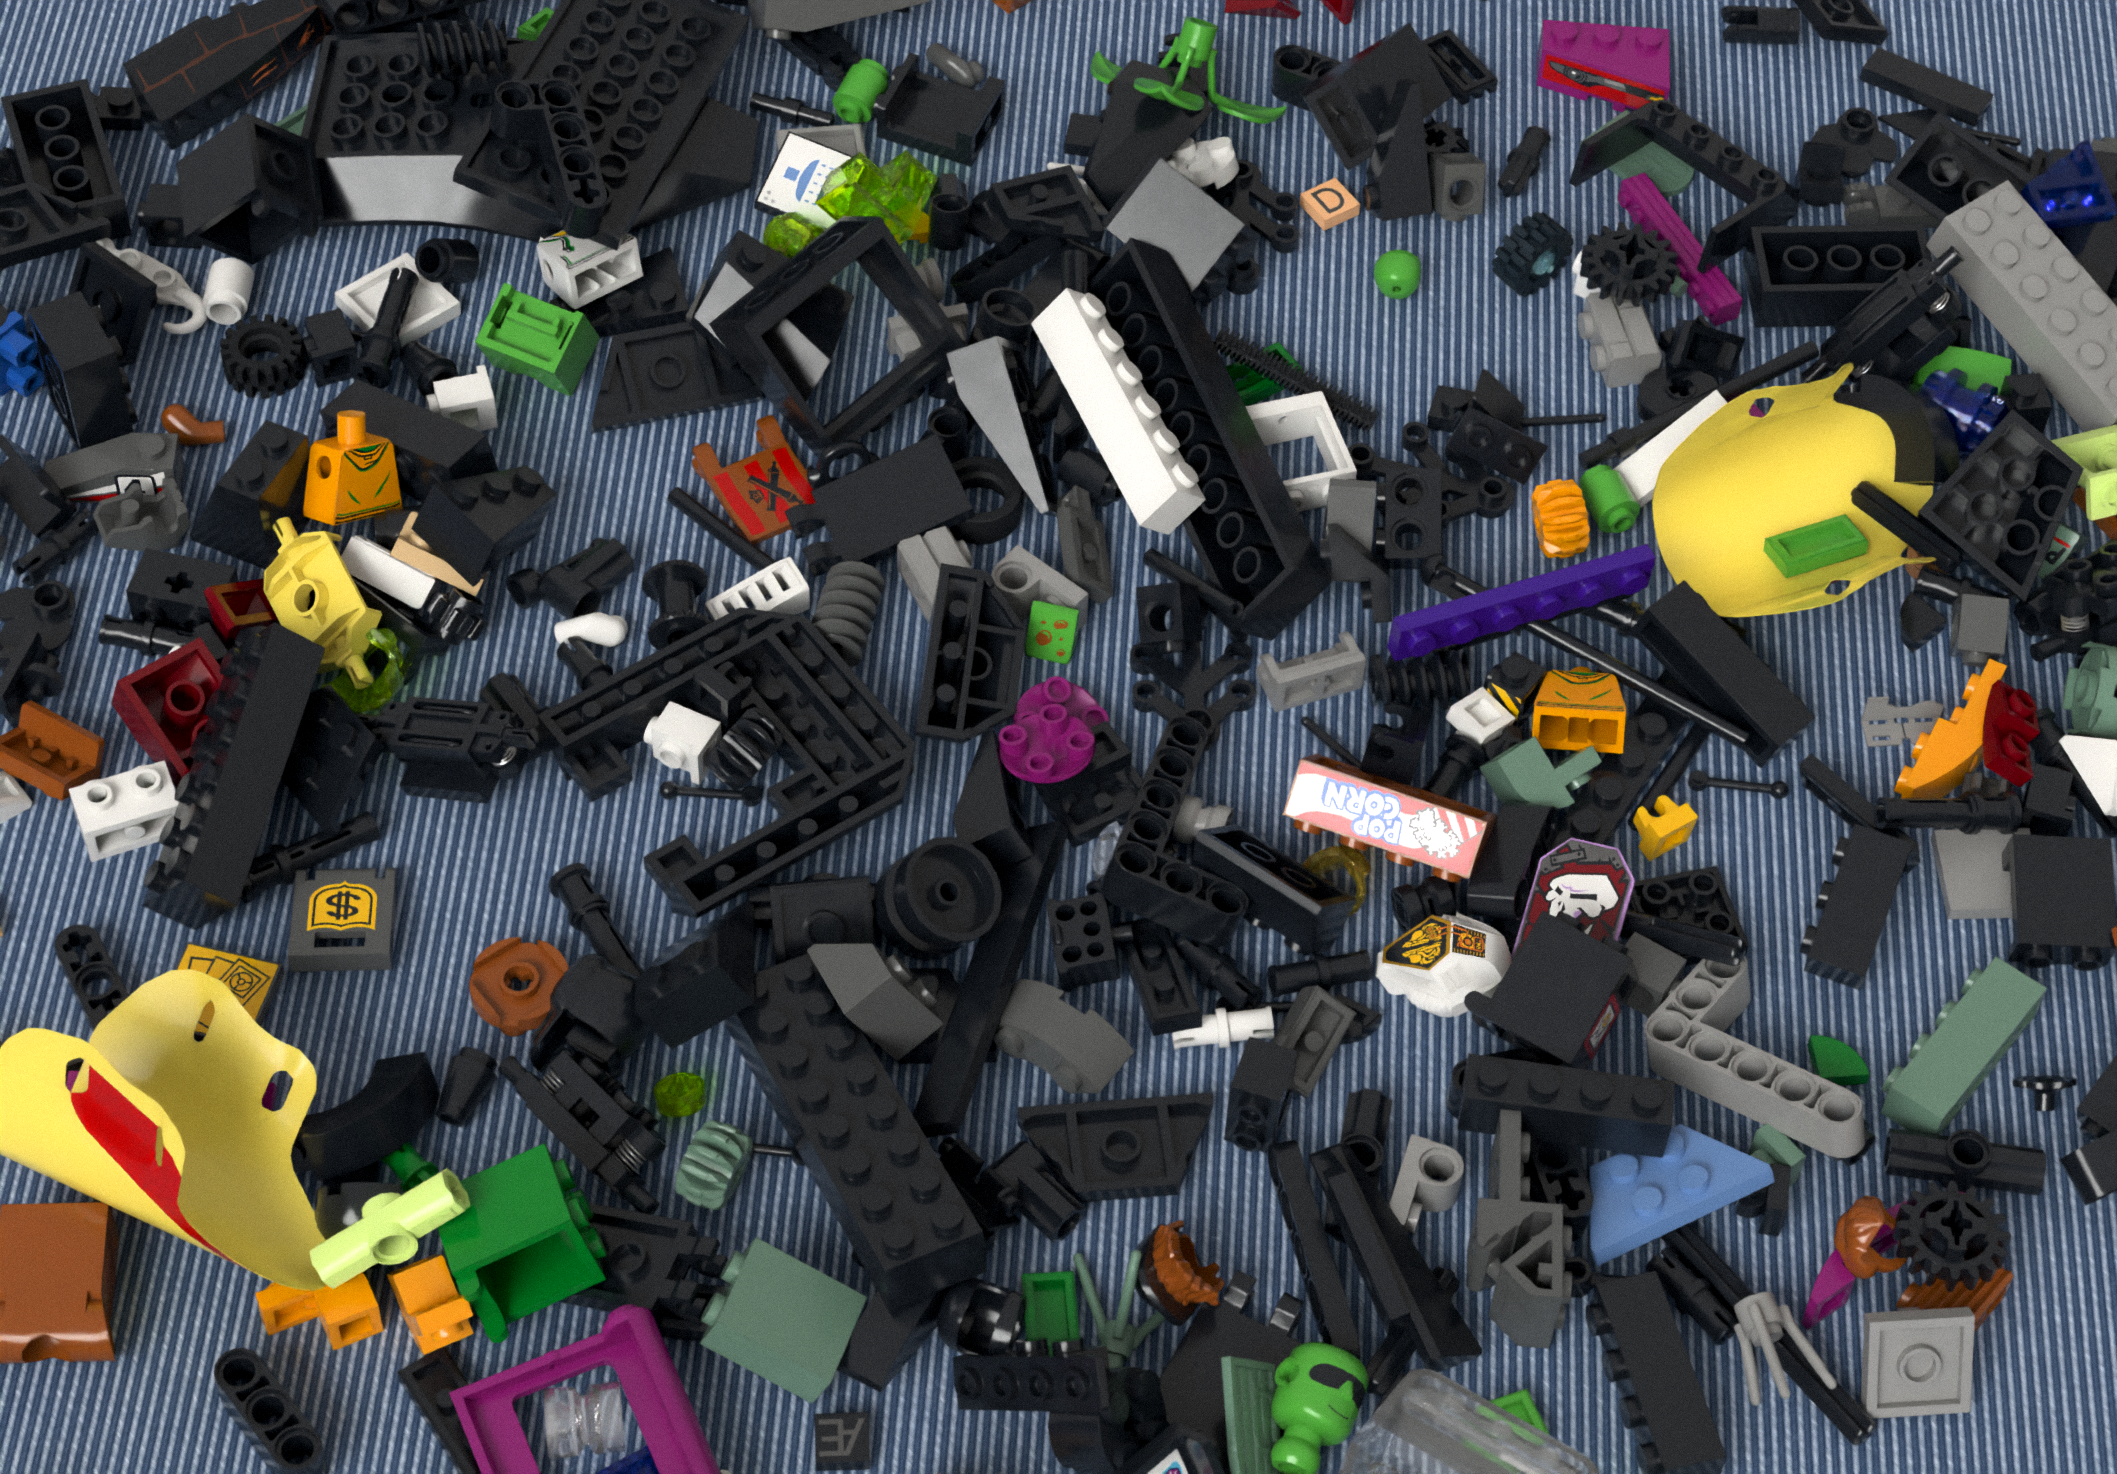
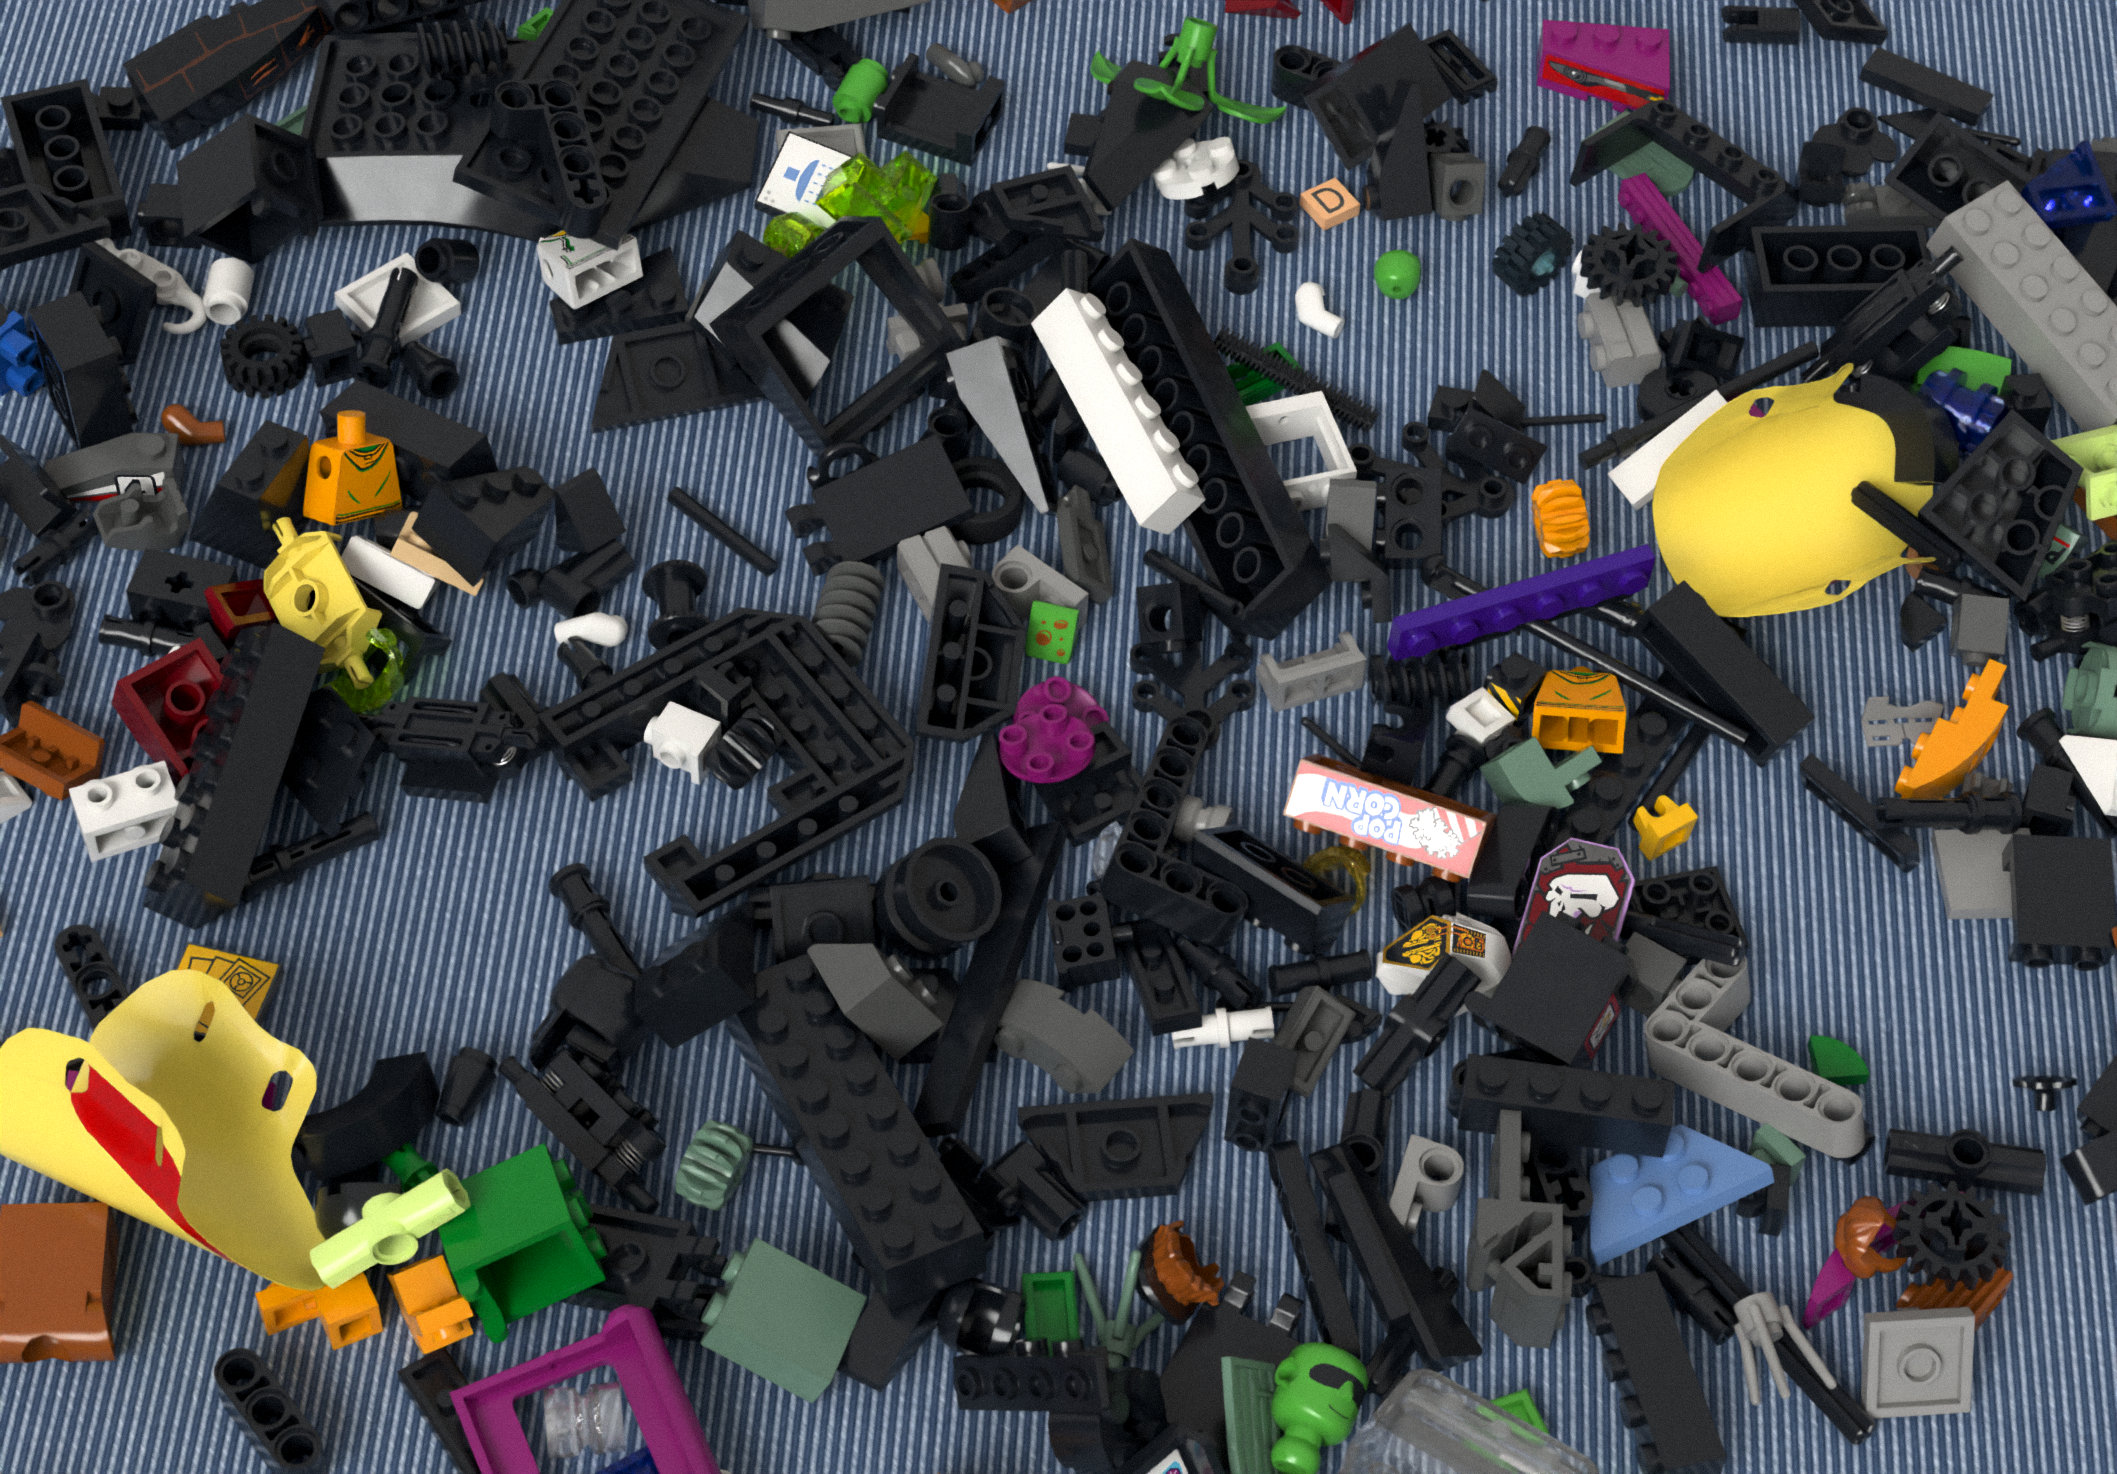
dark grey container [288,868,398,972] -> none
white brick [426,365,498,431] -> none
black gear [426,586,488,645] -> none
dark orange plate [469,937,568,1037] -> none
bright green piece [475,283,600,396] -> none
clear neon green tile [654,1072,707,1117] -> none
black hinge [659,781,761,807] -> none
flag [692,415,815,545] -> none
white slope [705,557,810,621] -> none
black tile [815,1412,870,1471] -> none
slope [1101,153,1261,306] -> none
bright green brick [1579,465,1640,533] -> none
black hinge [1688,770,1789,799] -> none
bright green tile [1763,514,1869,578] -> none
black wedge [1799,824,1912,990] -> none
sand green brick [1881,956,2047,1135] -> none
dark red slope [1982,679,2040,787] -> none
none -> black slope [554,467,626,553]
none -> white arm [1295,282,1345,339]
none -> black piece [1352,952,1482,1099]

